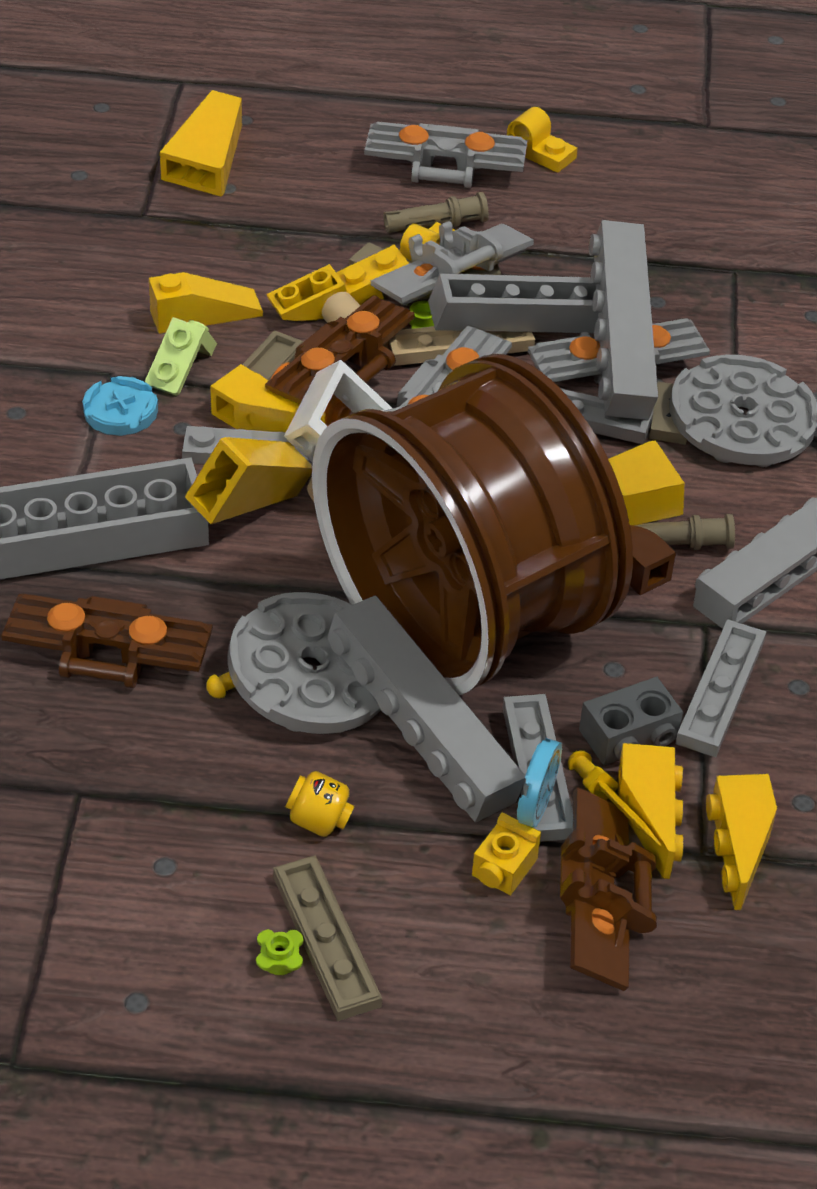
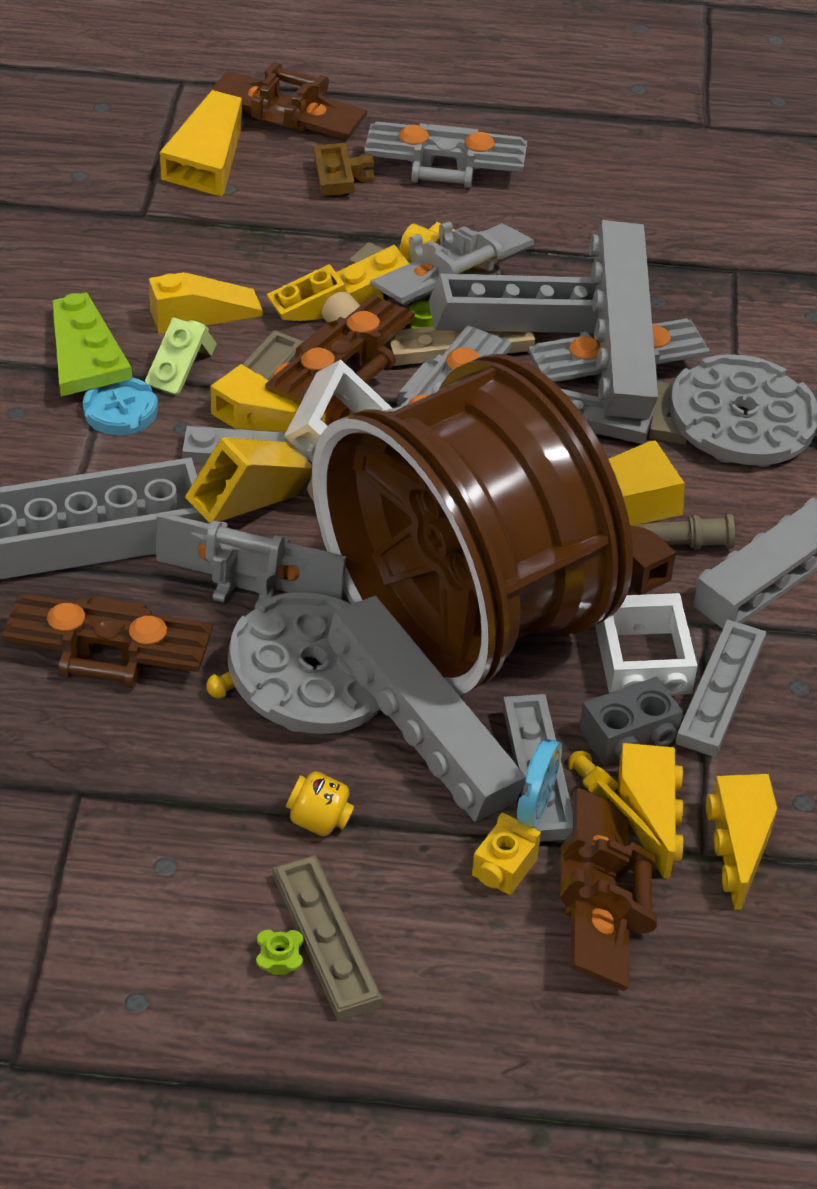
dark tan pin [383,192,489,234] -> none
yellow plate [507,107,578,173] -> none
none -> lime wing [53,292,132,396]
none -> light grey piece [156,512,346,609]
none -> reddish brown piece [207,62,367,140]
none -> pearl gold plate [313,143,375,196]
none -> white window [595,593,698,696]

